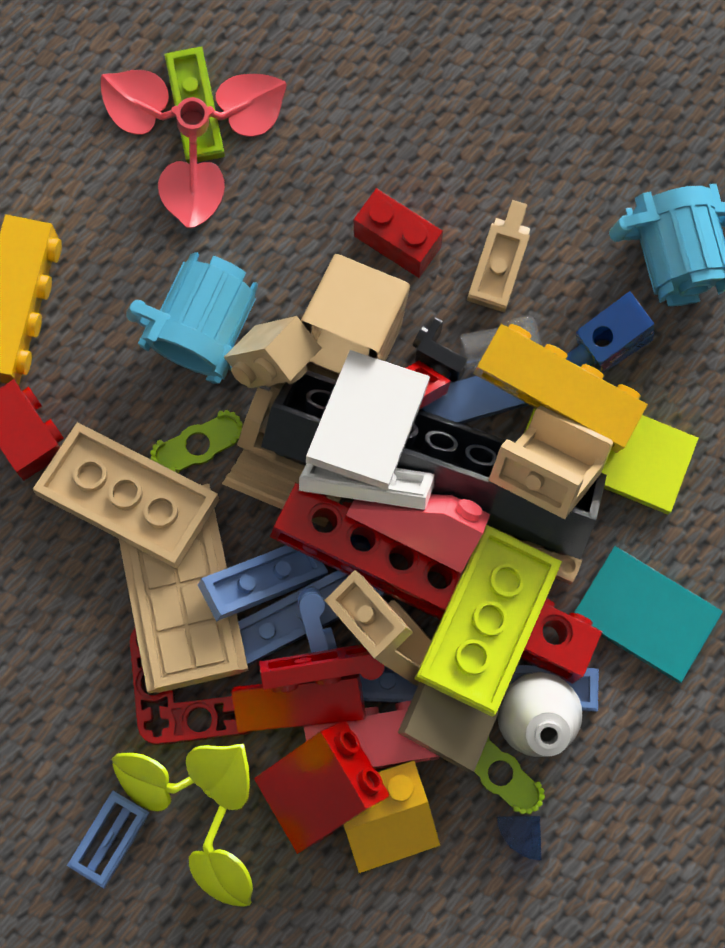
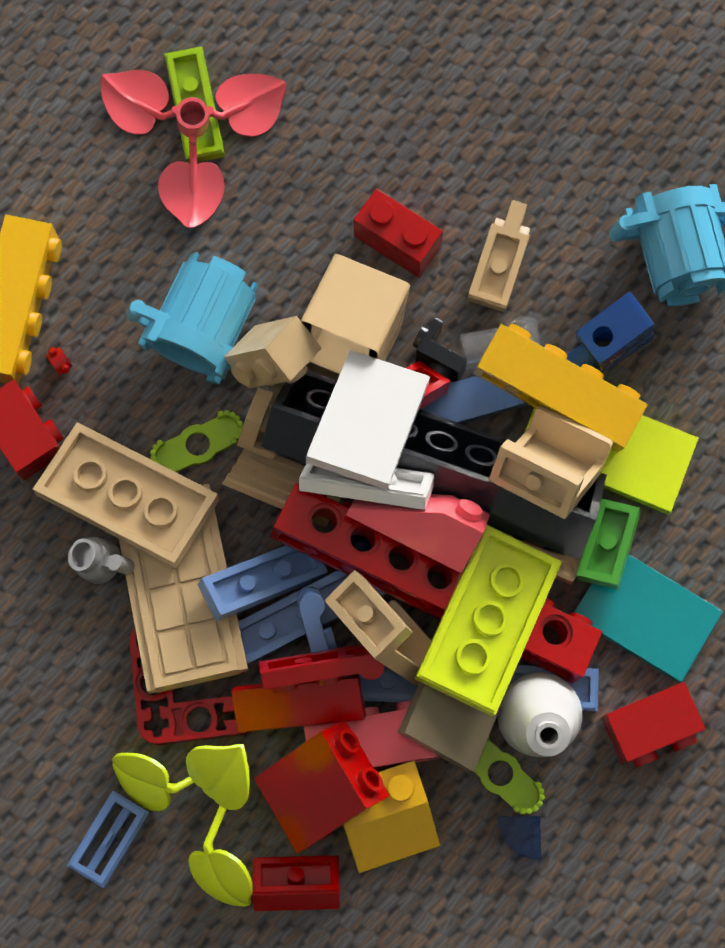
none -> red piece [46,347,73,376]
none -> light grey piece [68,537,134,584]
none -> red slope [252,855,340,911]
none -> bright green plate [577,498,641,590]
none -> red brick [601,682,706,769]

